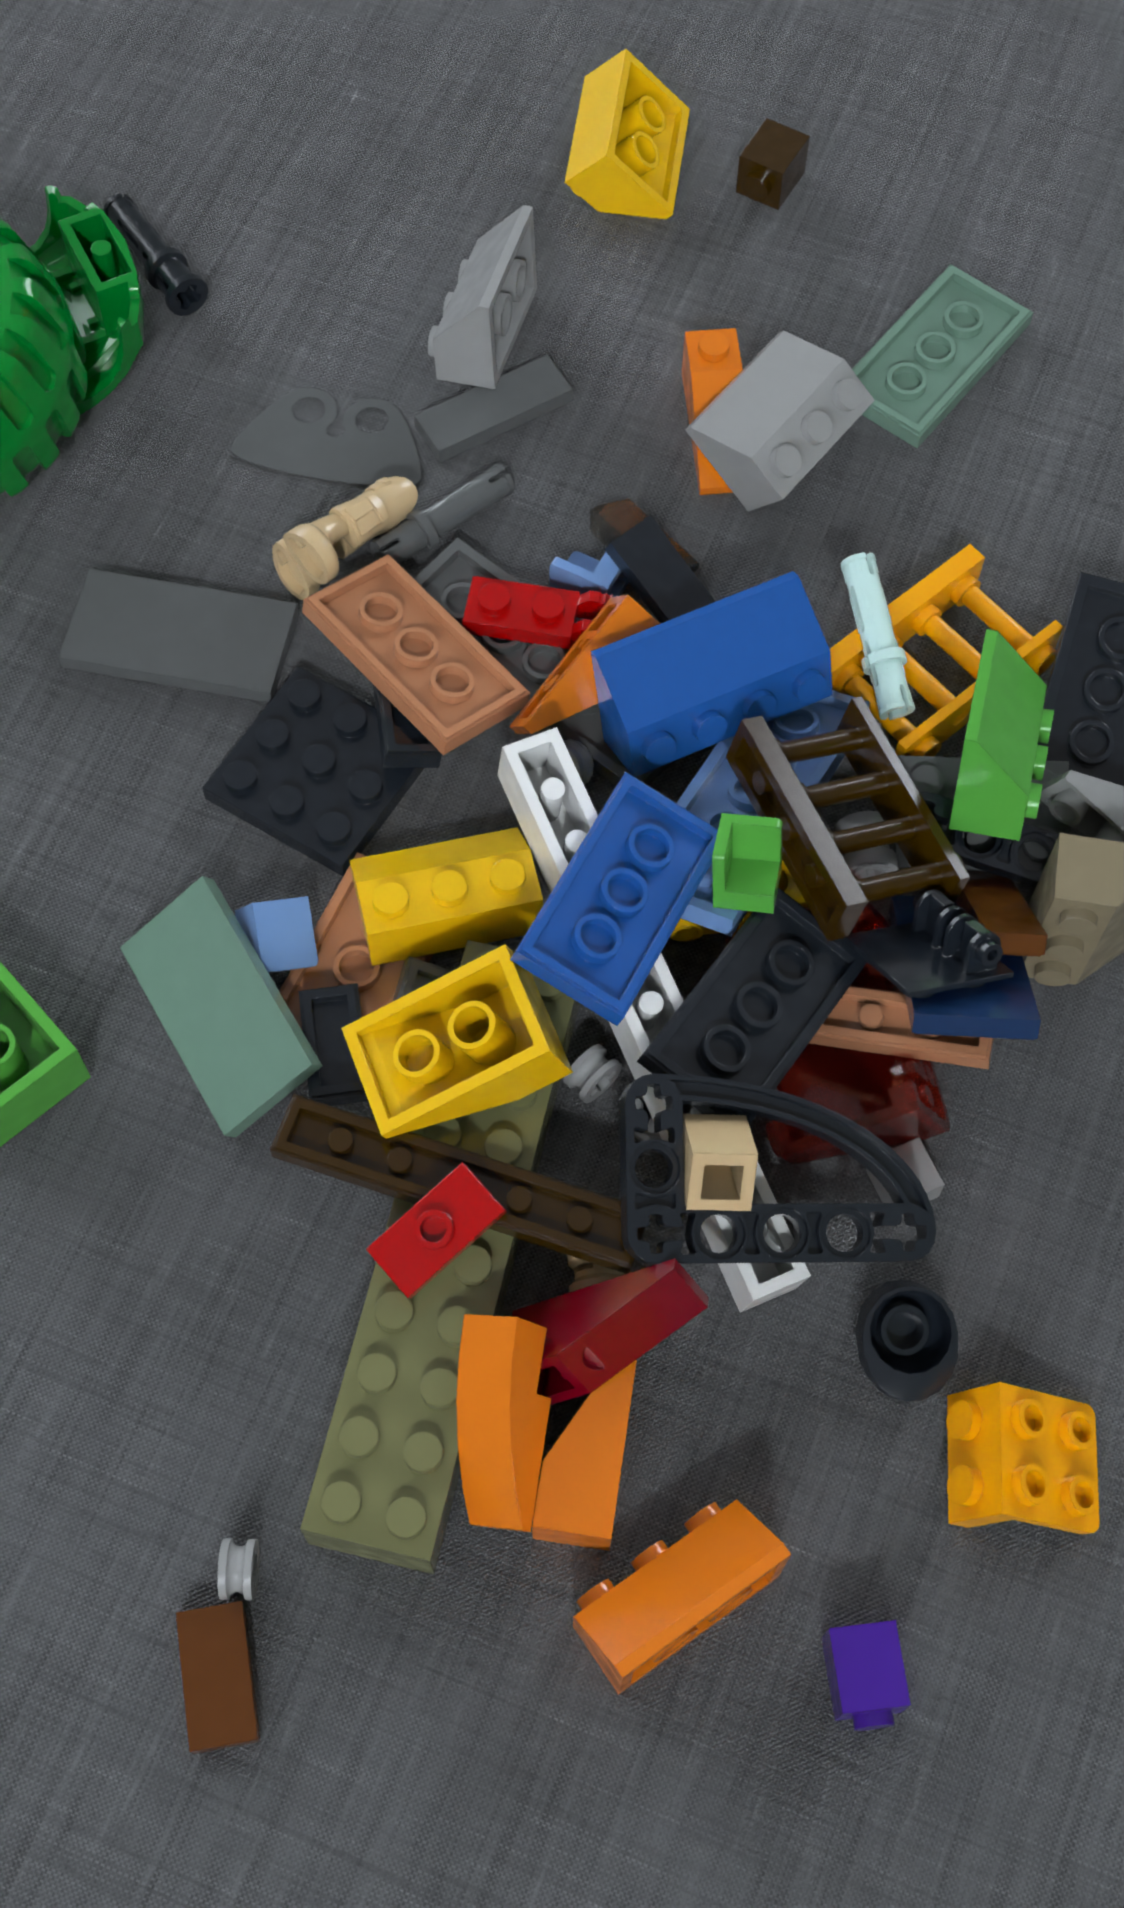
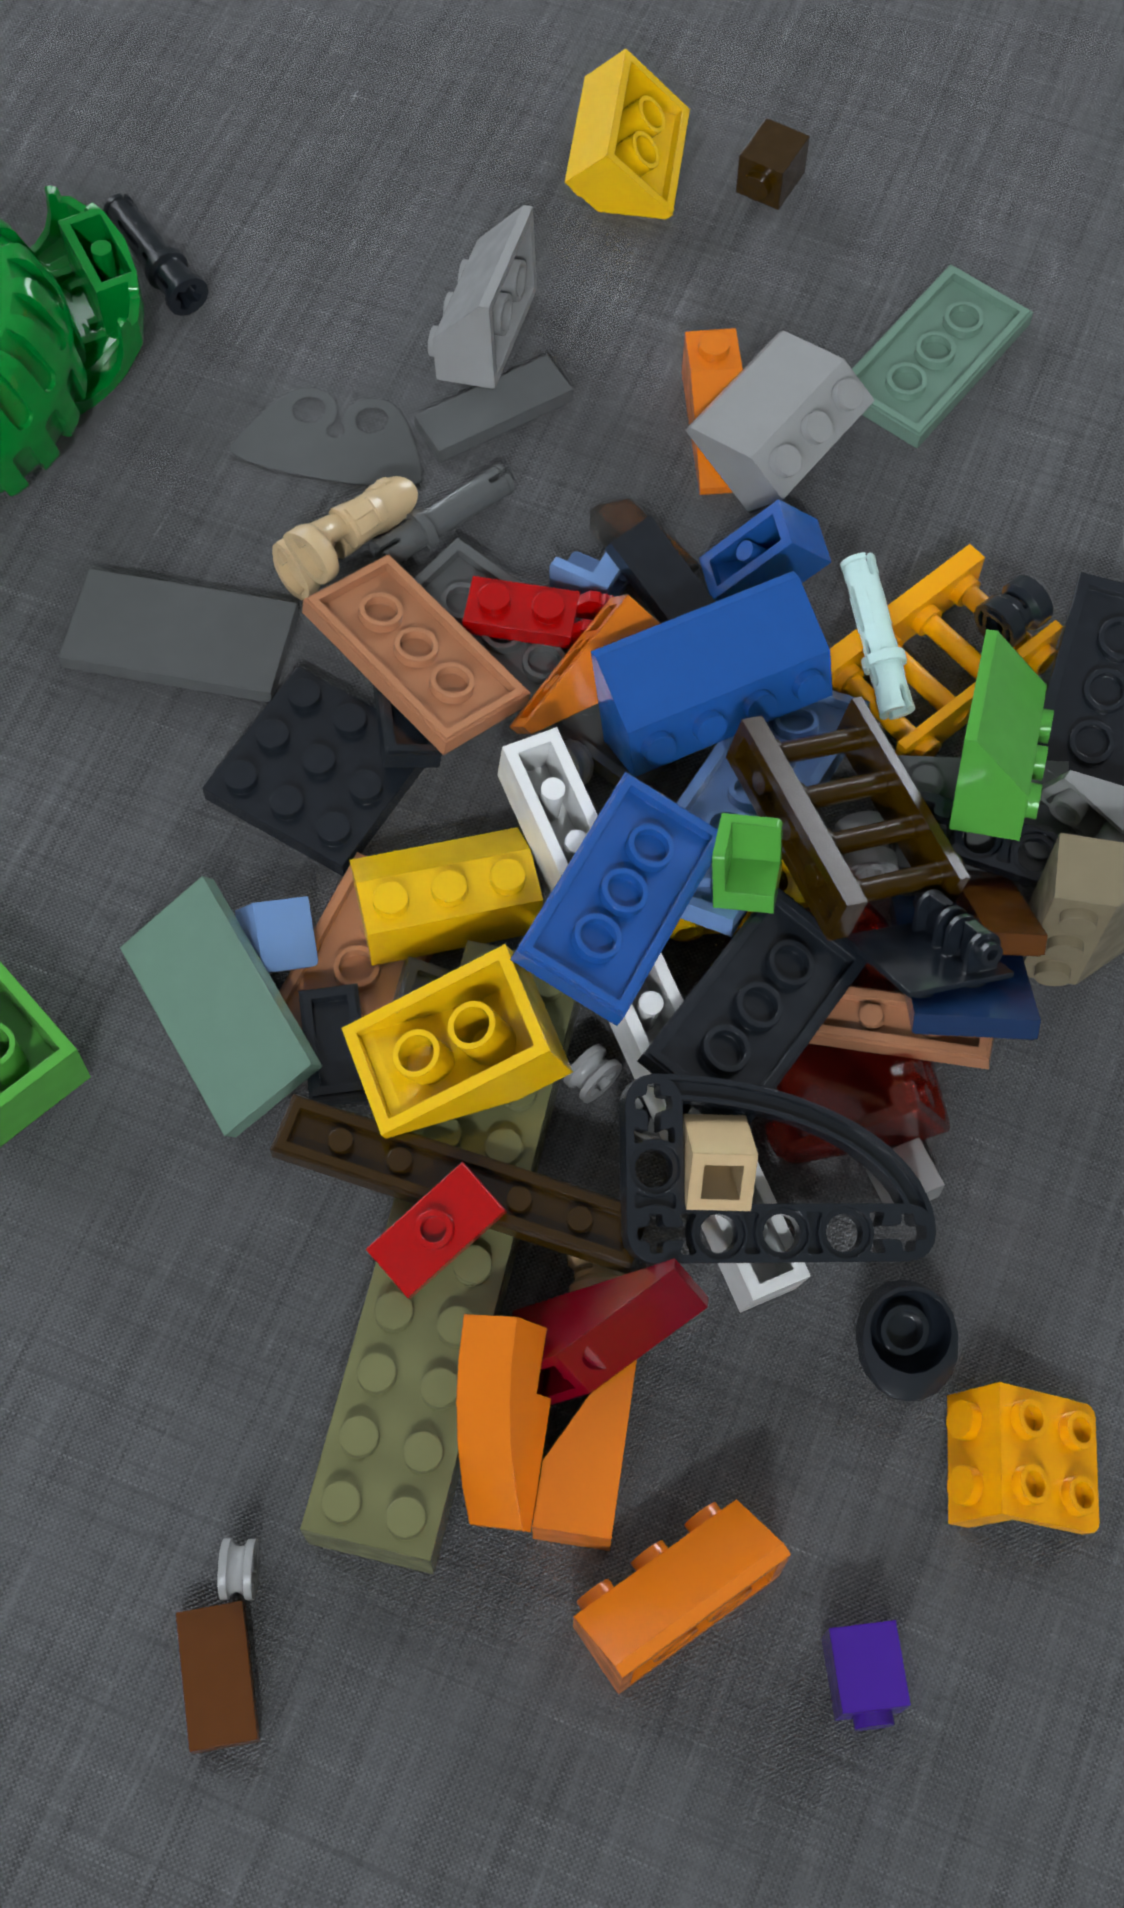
none -> blue slope [699,499,831,602]
none -> black wheel [974,575,1053,648]

